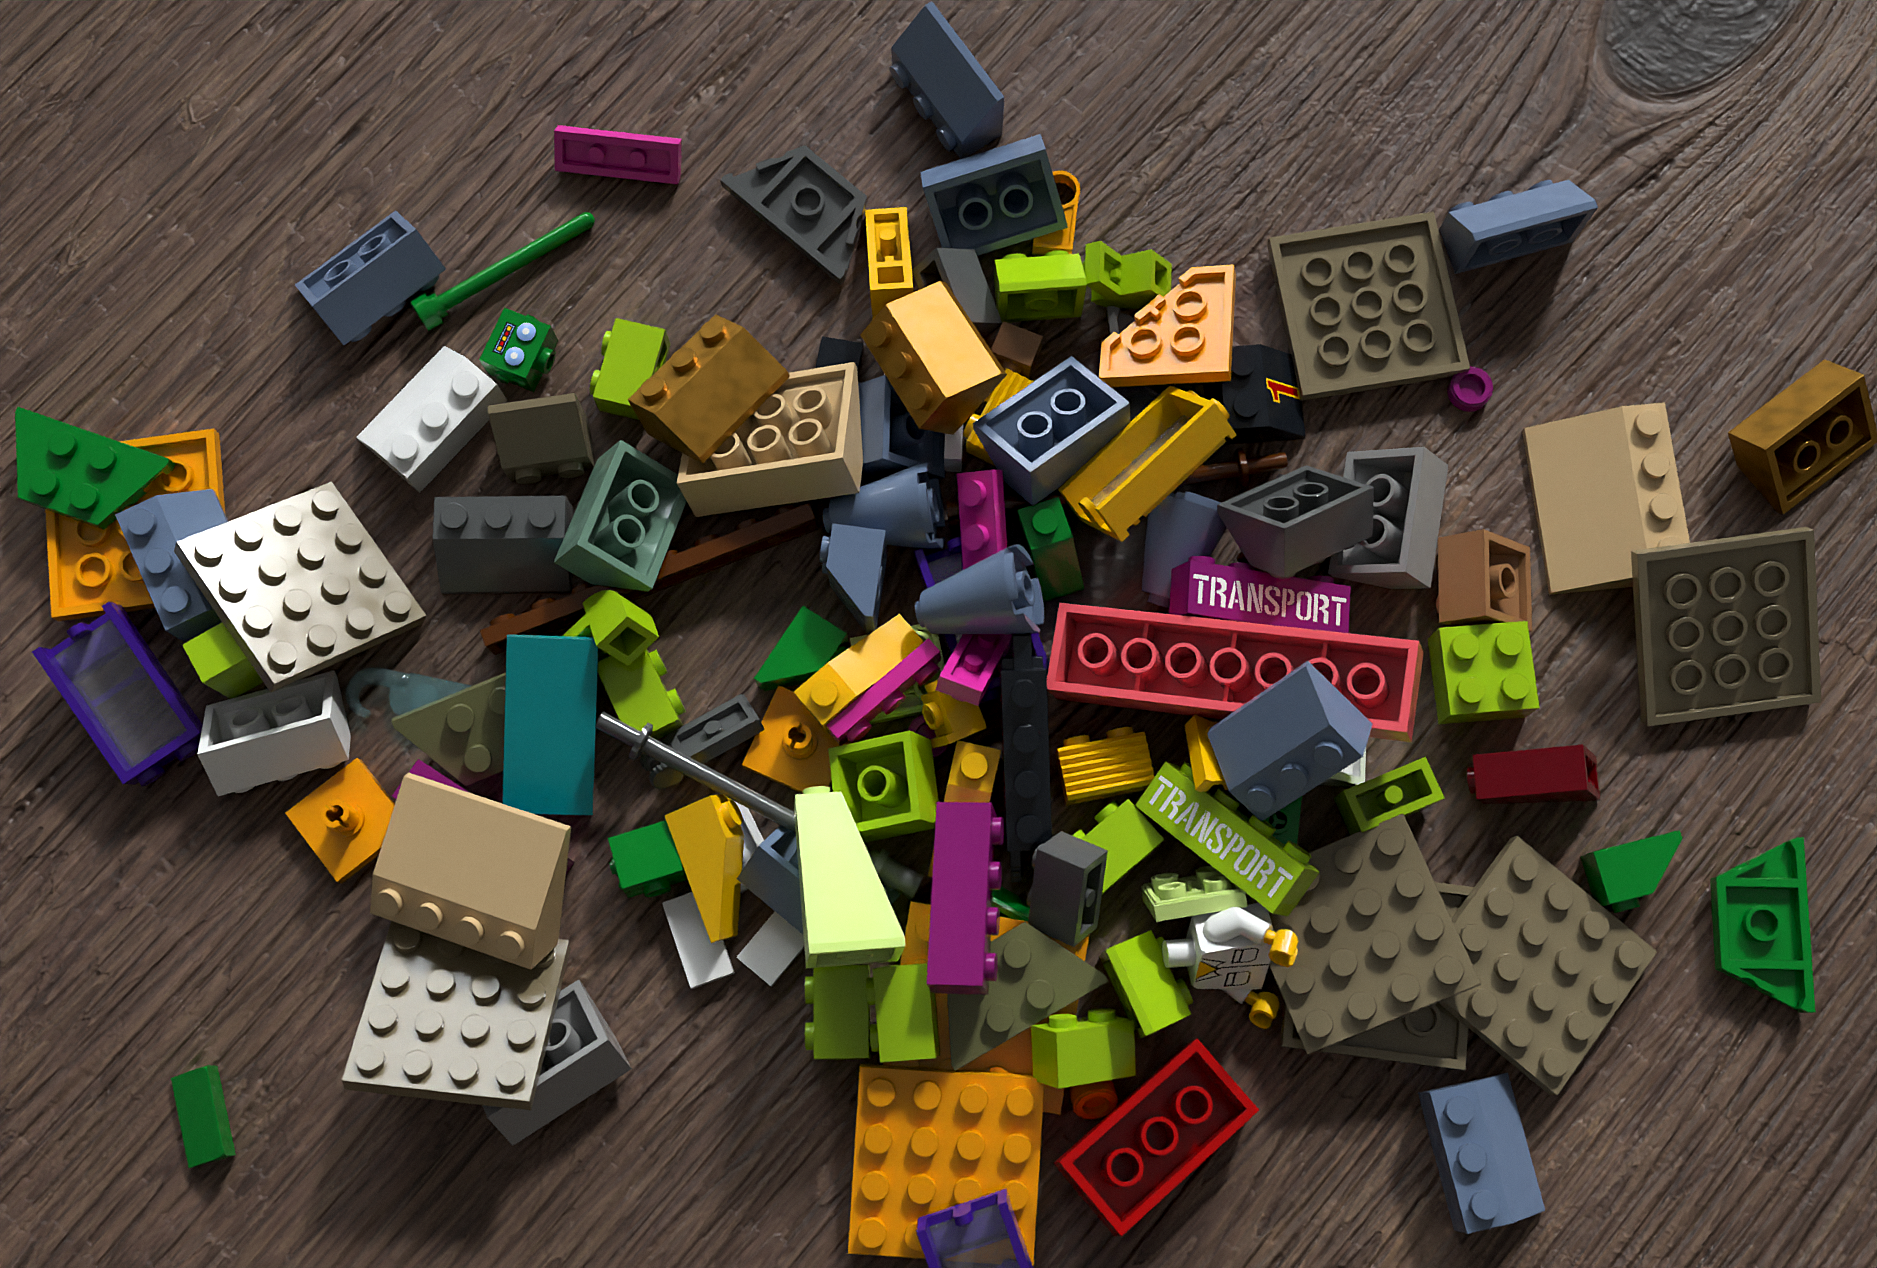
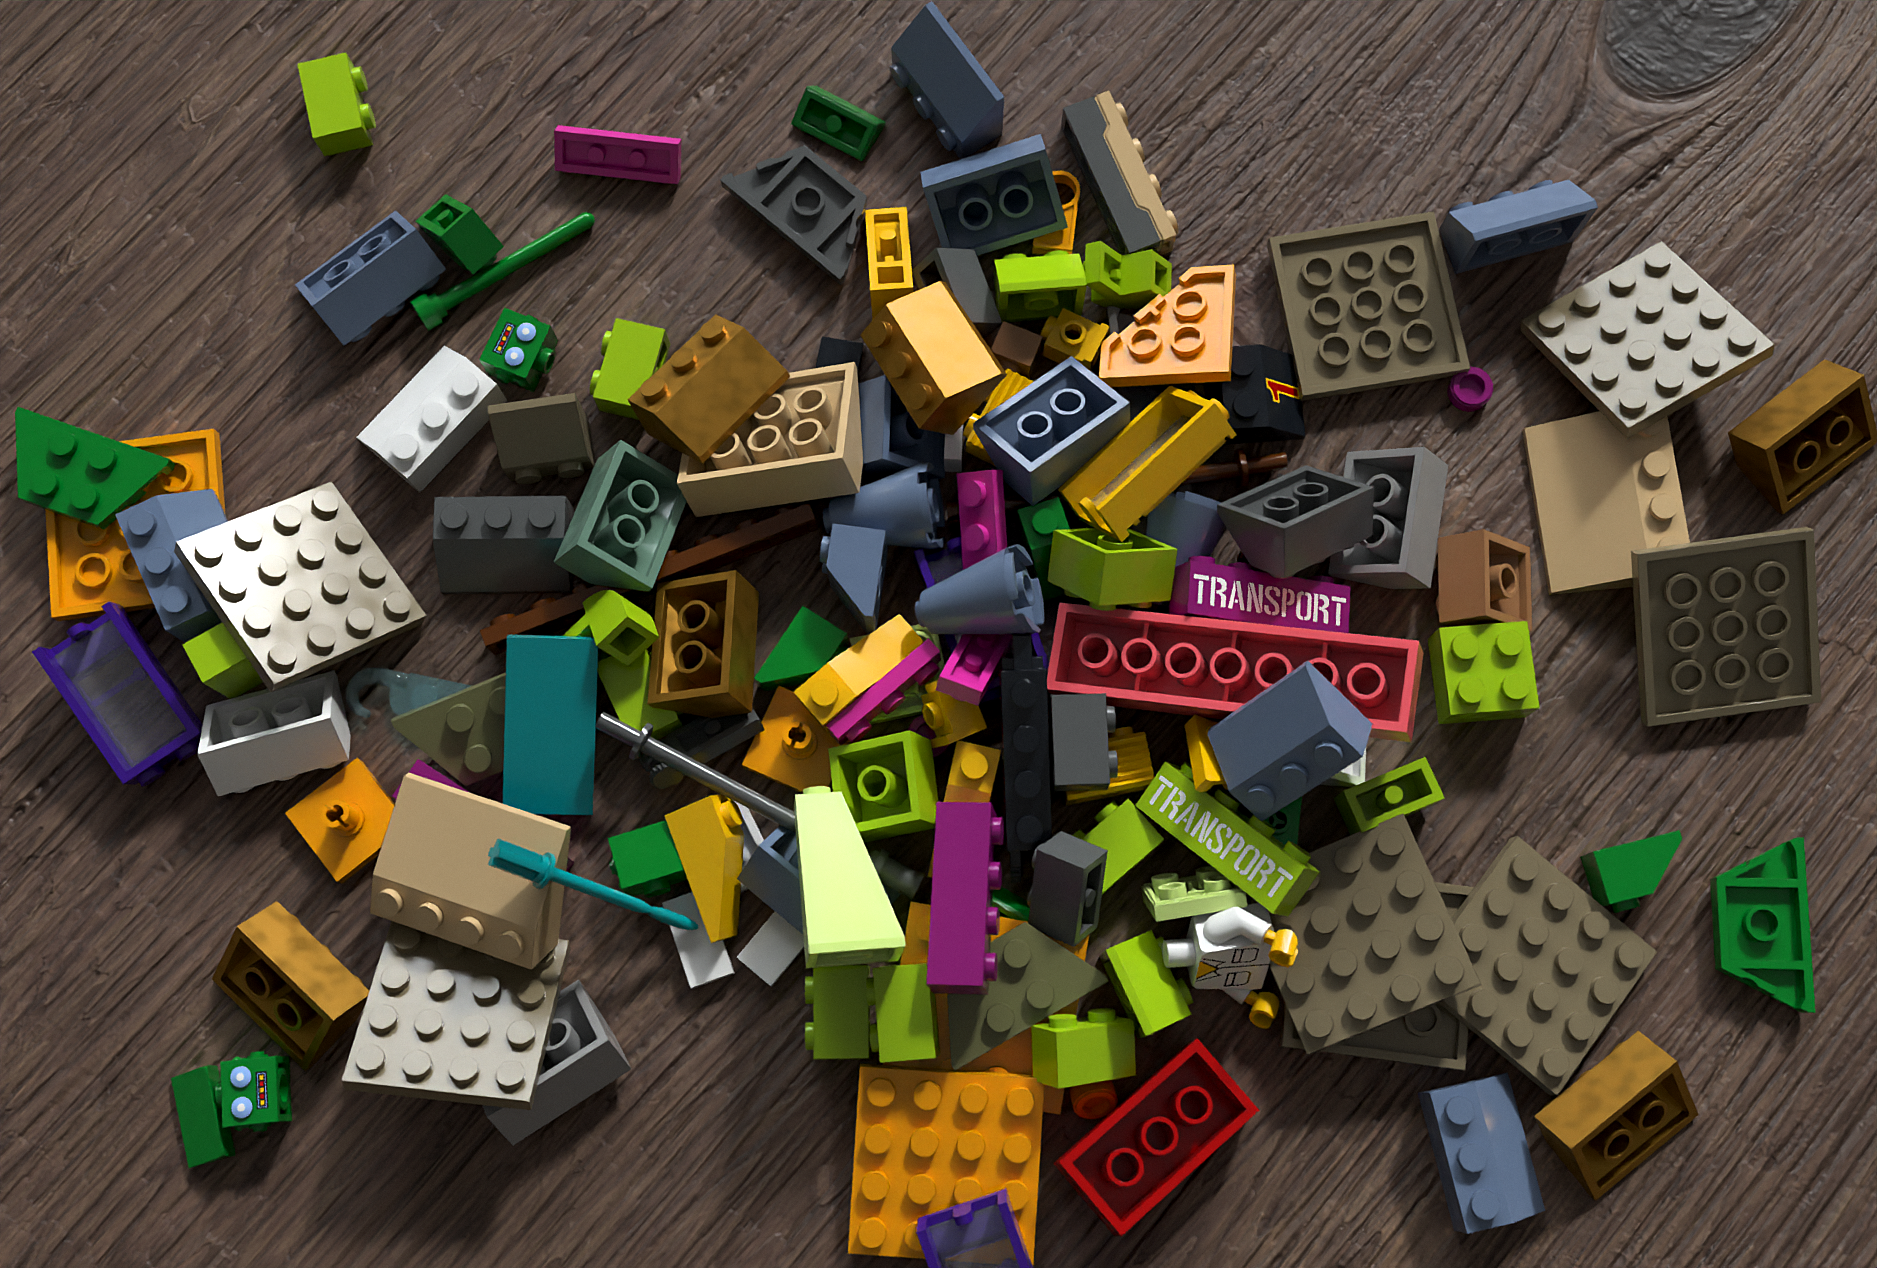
dark red slope [1467,744,1601,804] -> none
none -> pearl gold slope [212,901,369,1071]
none -> green head [215,1051,292,1132]
none -> lime brick [297,53,376,156]
none -> green slope [415,194,504,274]
none -> teal piece [488,839,699,930]
none -> pearl gold slope [647,570,759,718]
none -> green slope [791,86,886,161]
none -> yellow brick [1041,308,1110,371]
none -> lime brick [1047,528,1177,611]
none -> dark grey brick [1049,693,1118,792]
none -> piece [1061,91,1179,256]
none -> plate [1521,241,1775,439]
none -> pearl gold slope [1534,1031,1699,1201]

